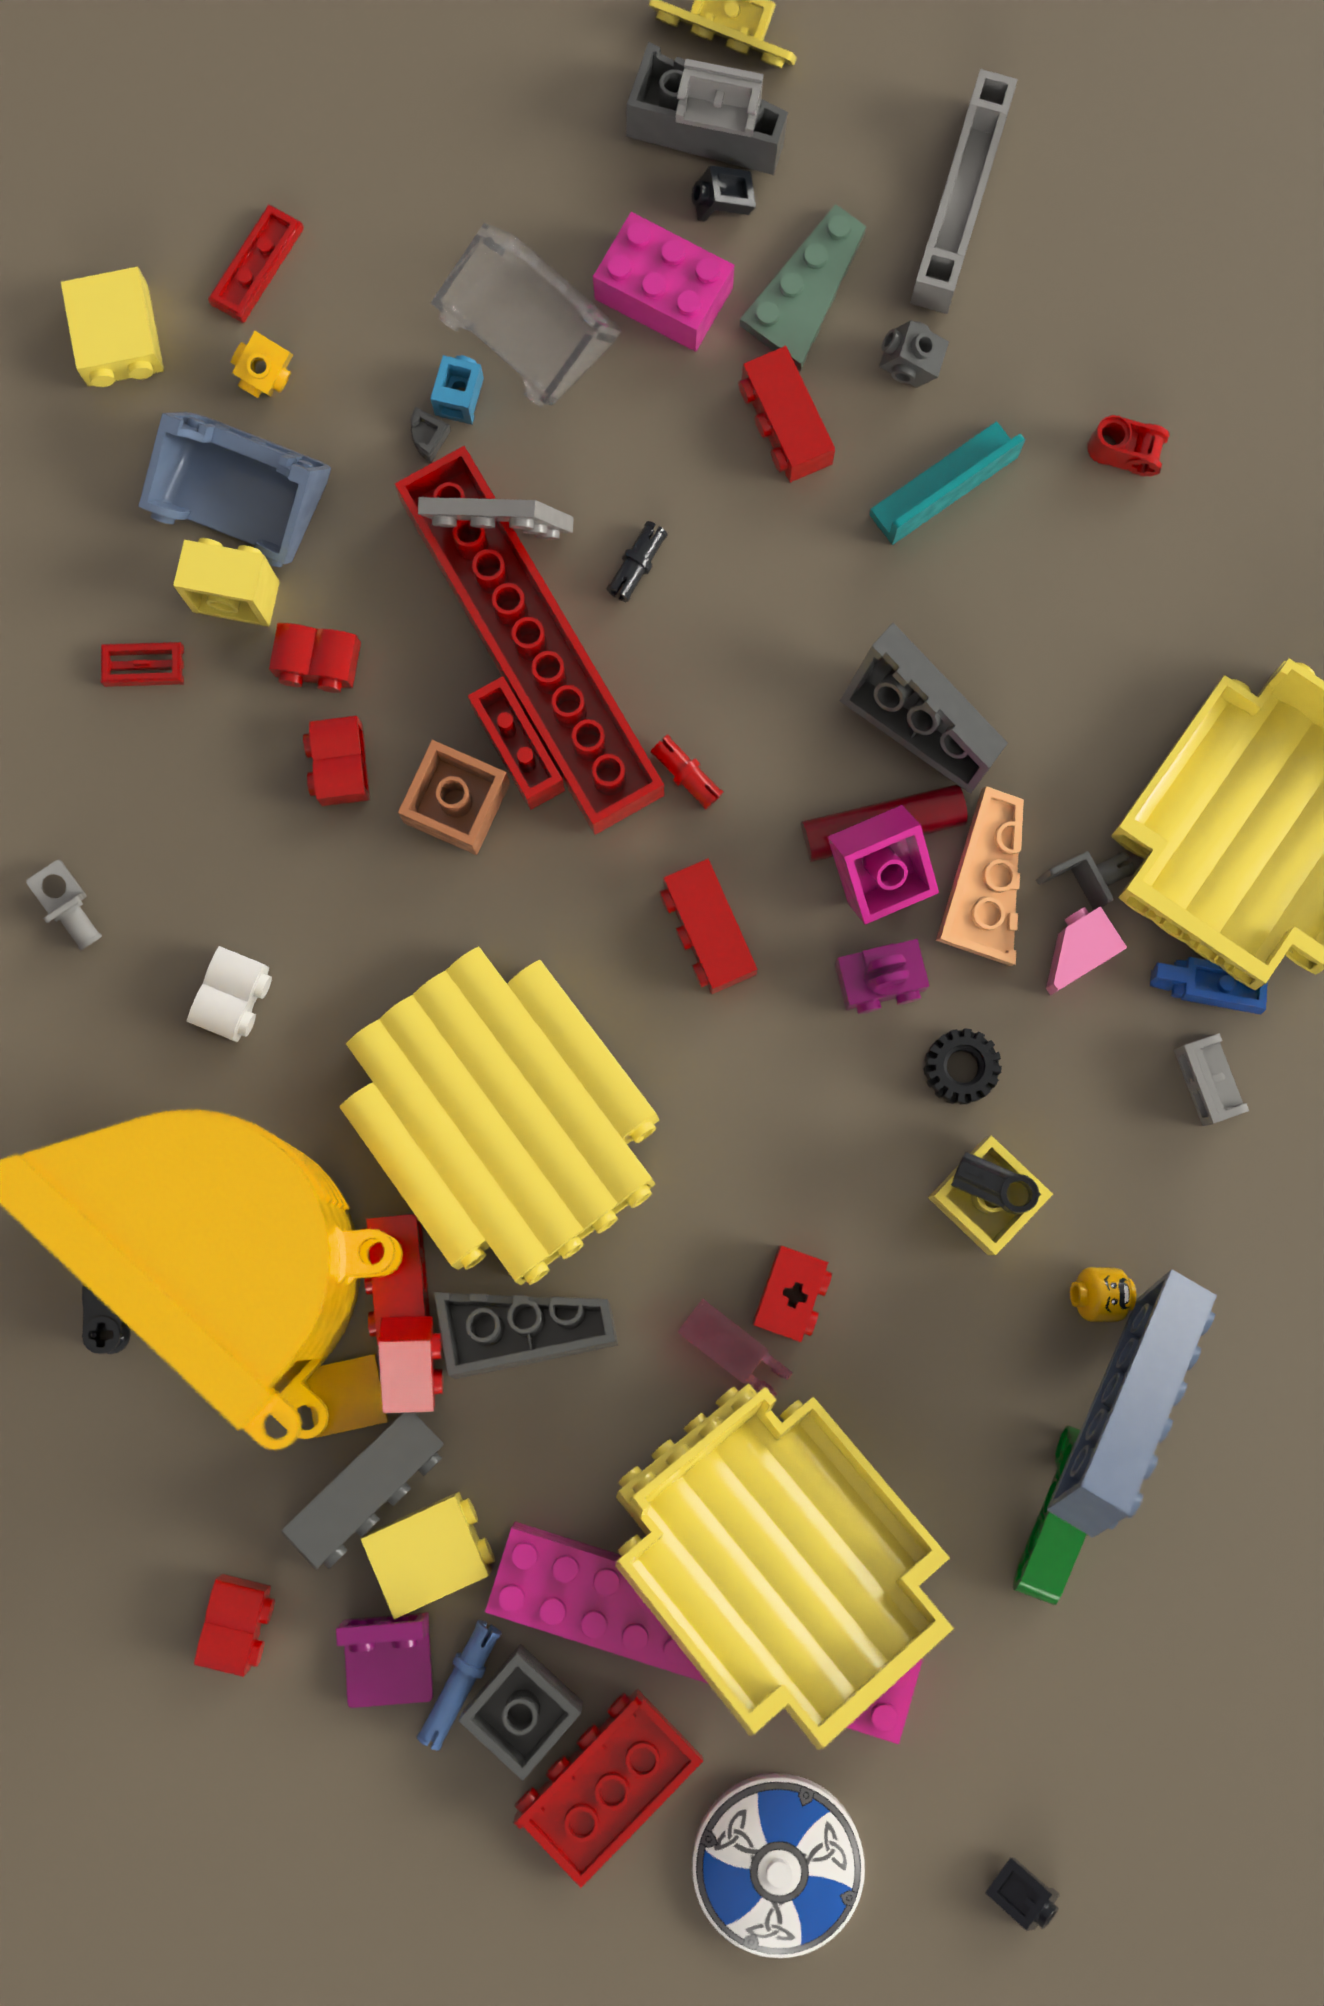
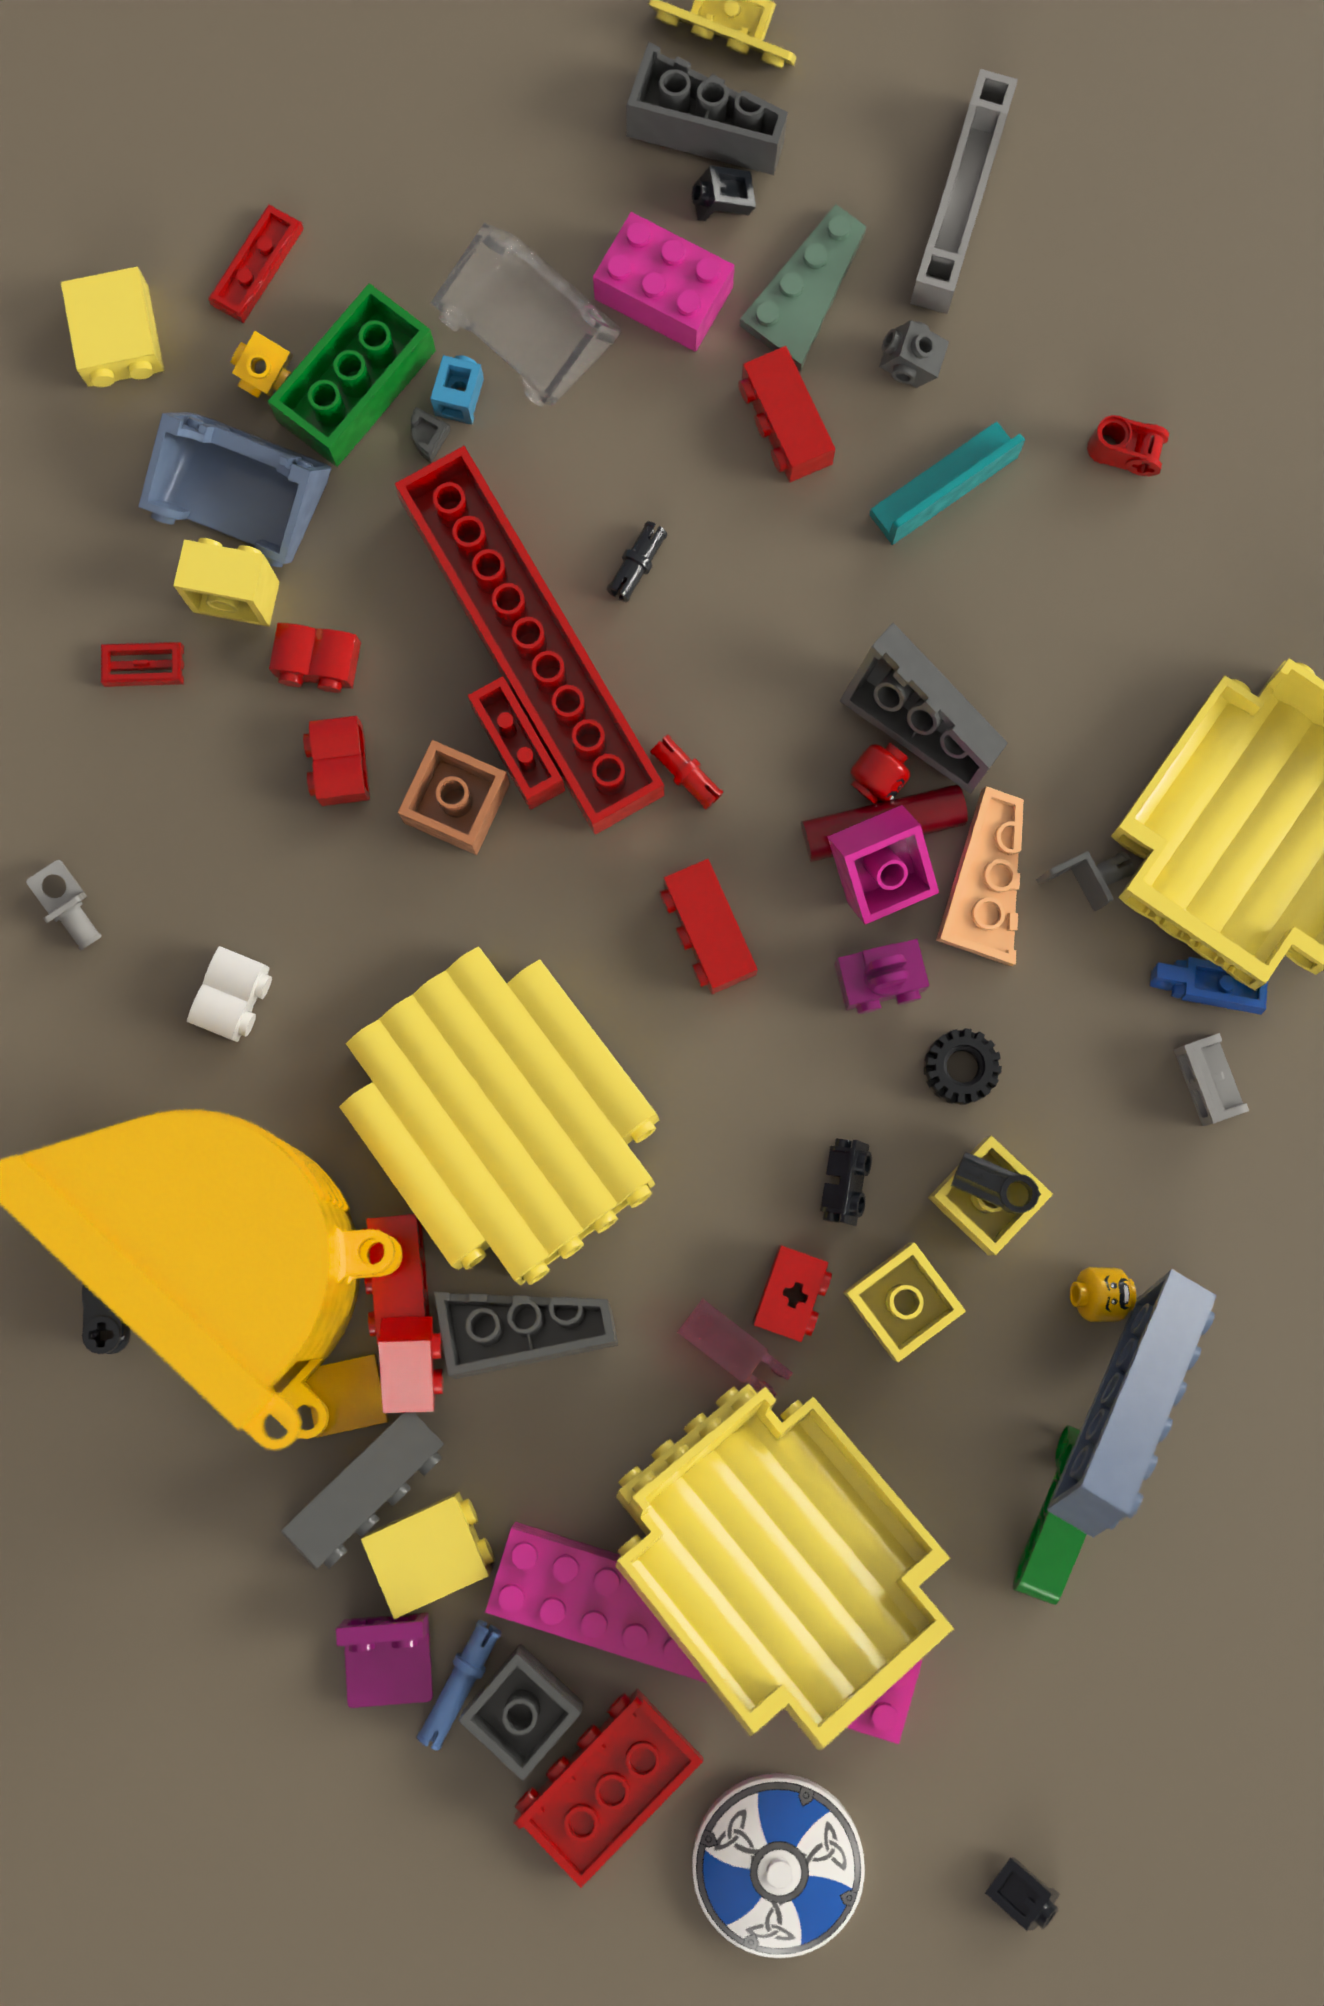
red brick [194,1574,275,1677] -> none
light grey plate [418,497,574,540] -> none
light grey hinge [675,59,764,138] -> none
bright pink slope [1046,906,1127,996] -> none
none -> green brick [268,283,436,467]
none -> black hinge [820,1138,872,1226]
none -> light yellow brick [843,1242,966,1362]
none -> red head [850,743,910,804]

